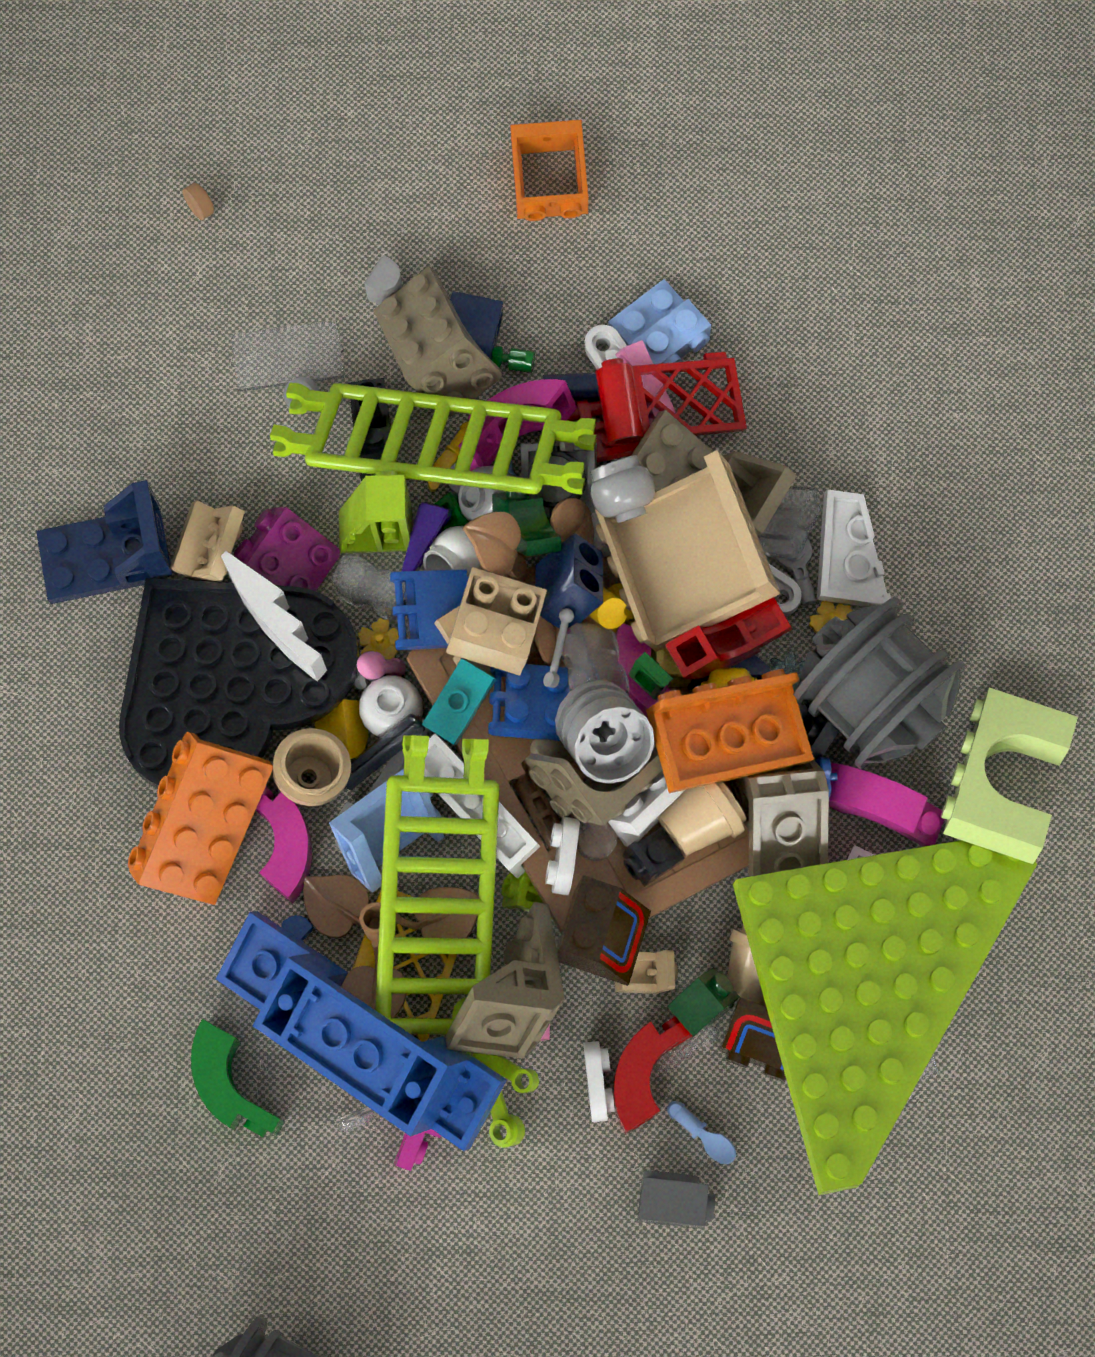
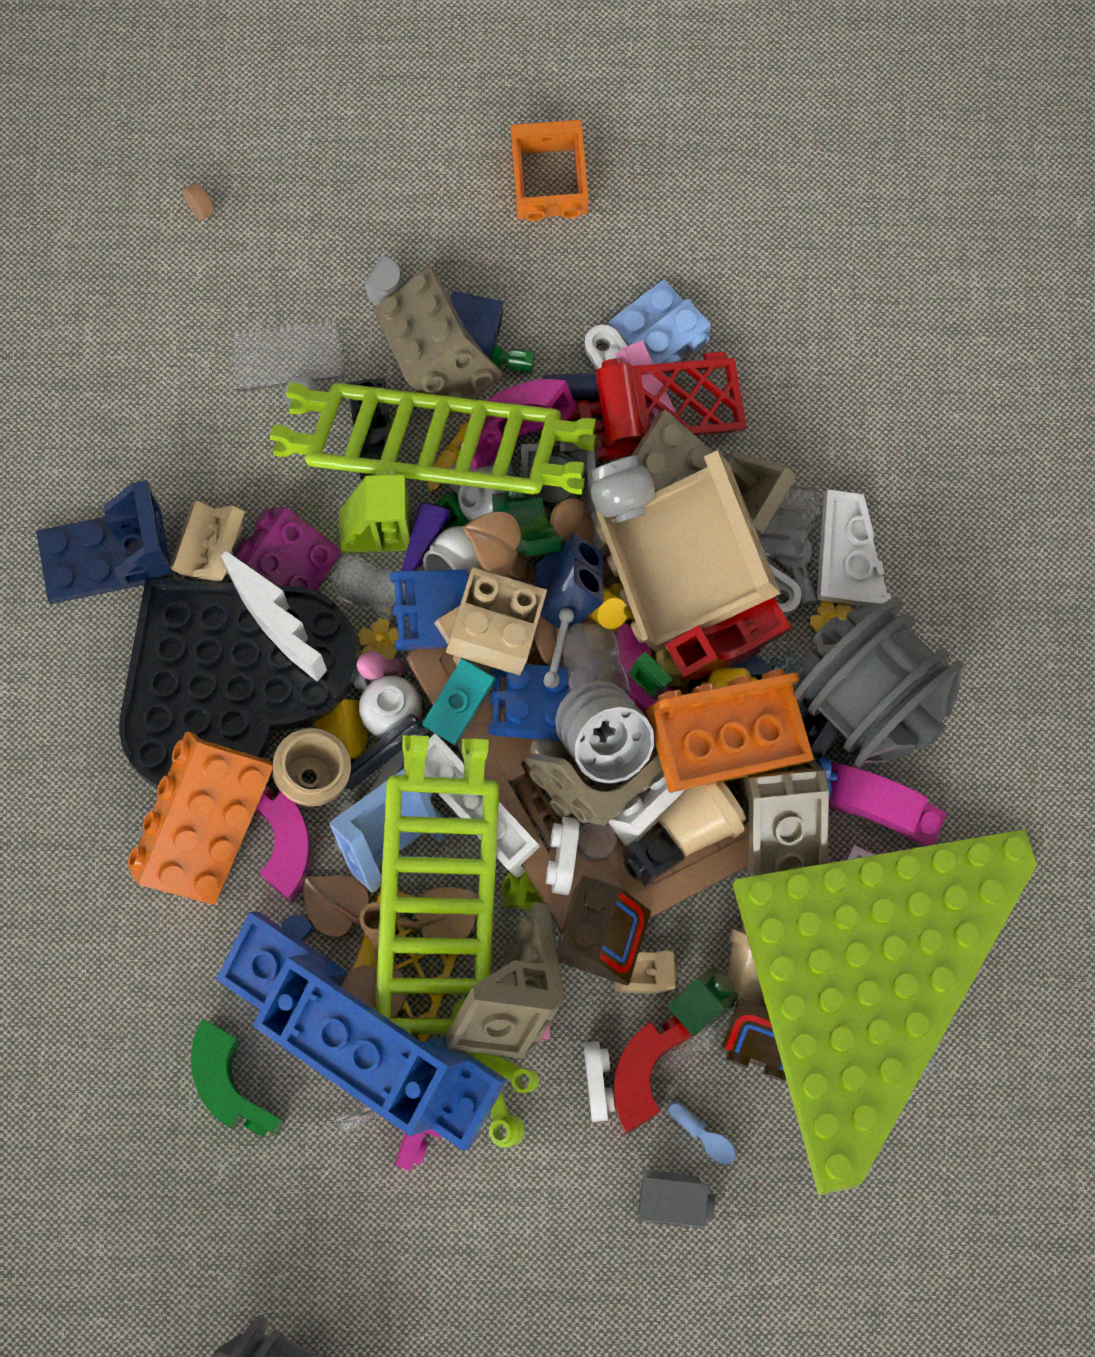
yellowish green arch [941,687,1078,864] -> none

